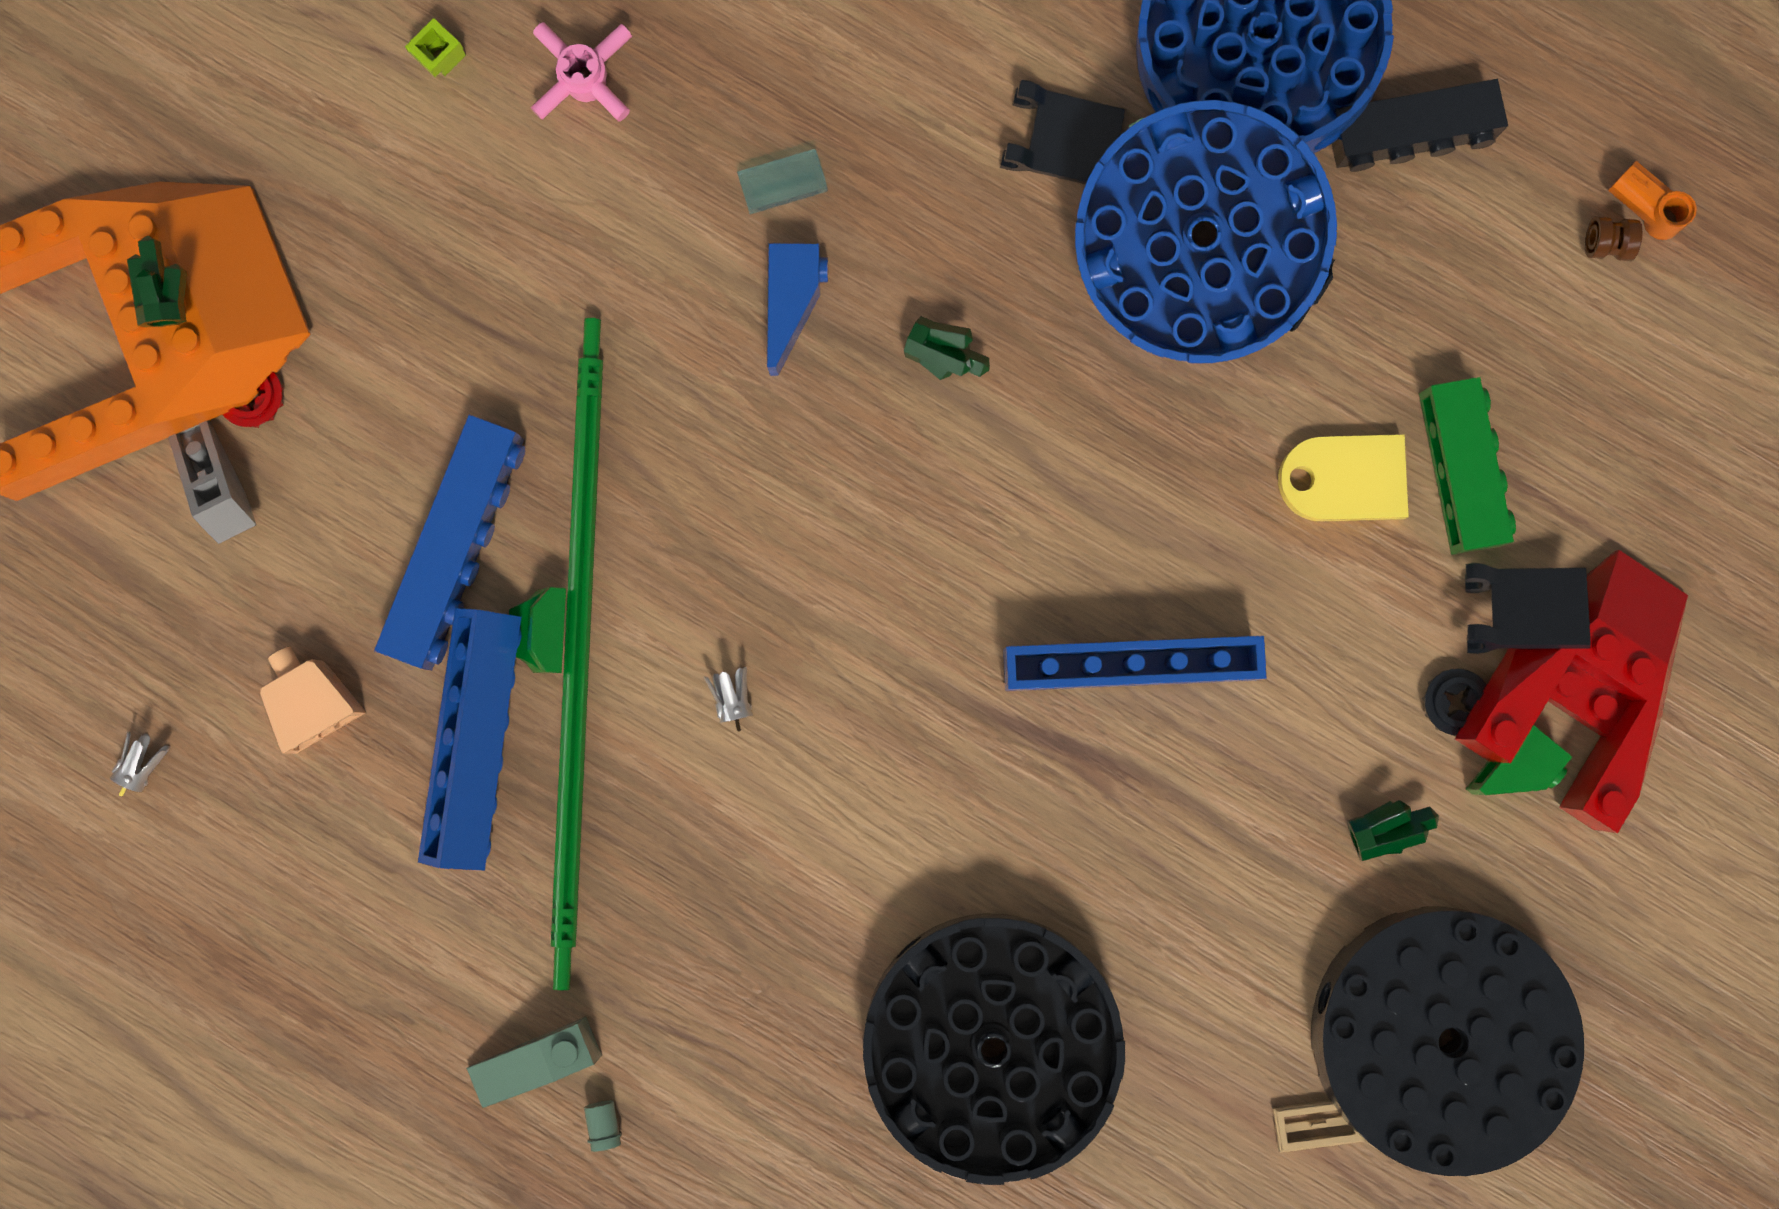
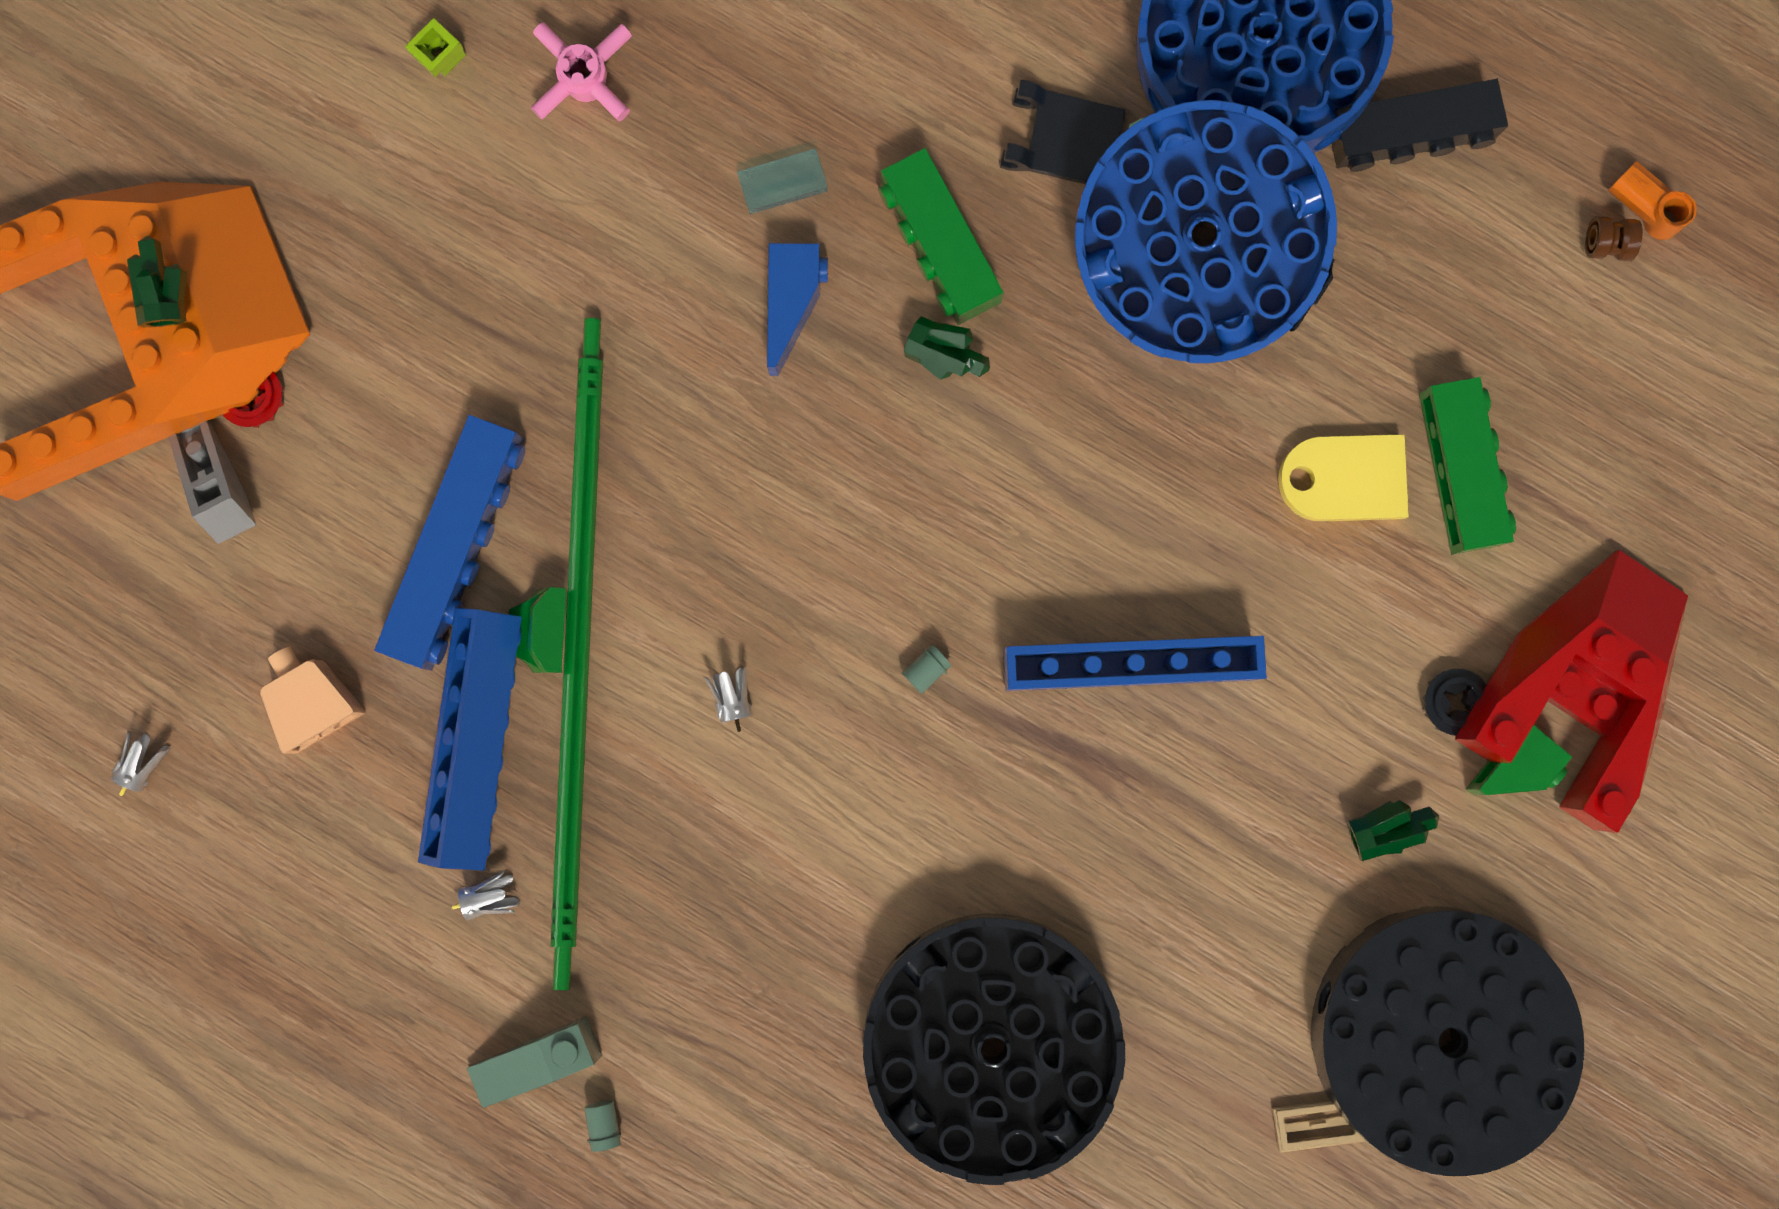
black flag [1465,563,1591,654] -> none
none -> flat silver piece [452,870,520,921]
none -> green brick [878,148,1004,325]
none -> sand green piece [902,645,952,694]

